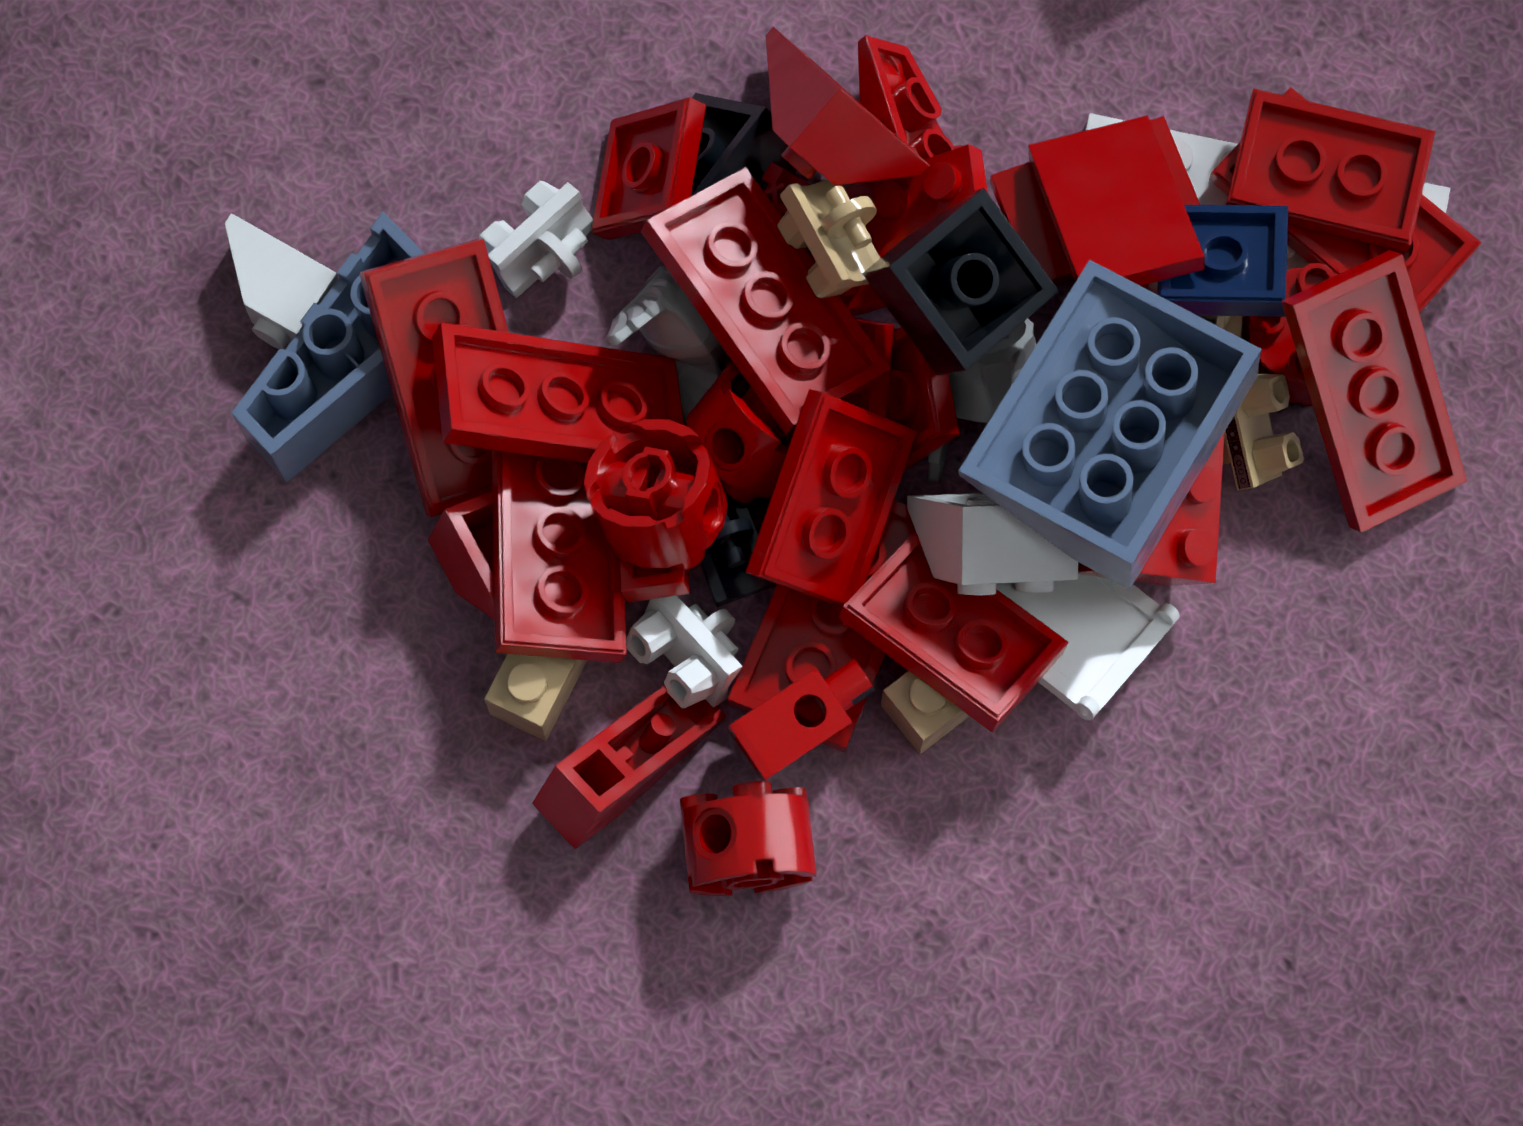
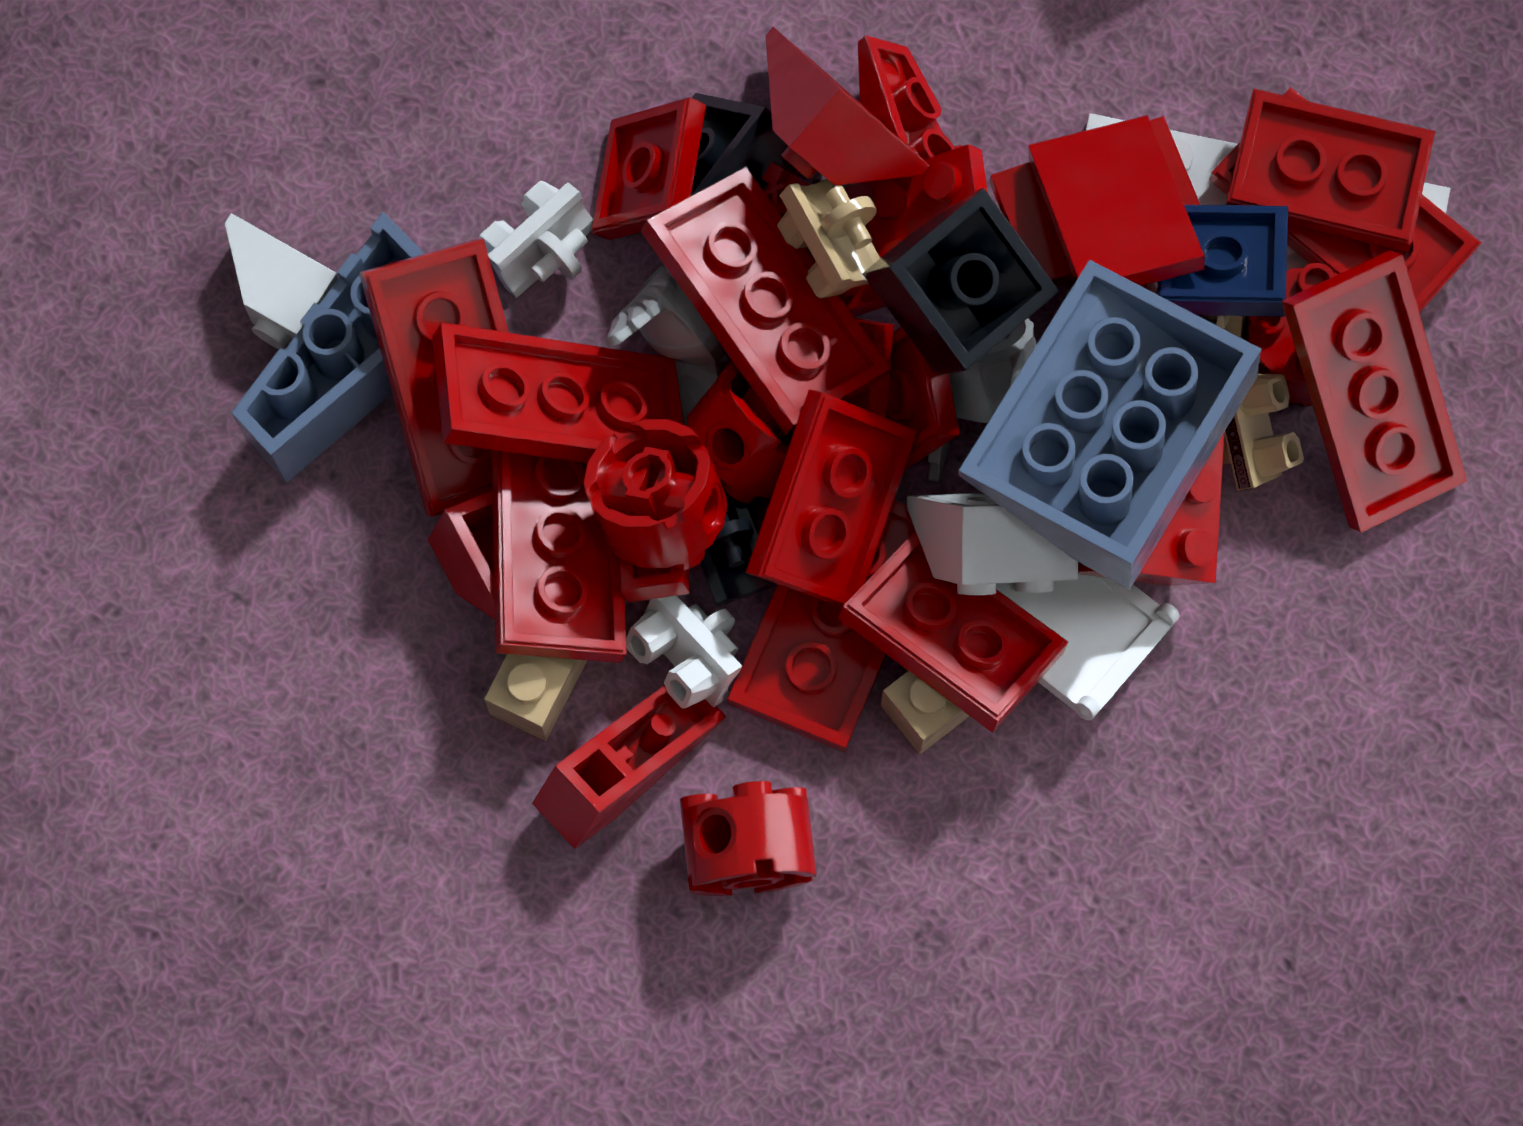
red torso [727,659,875,781] -> none

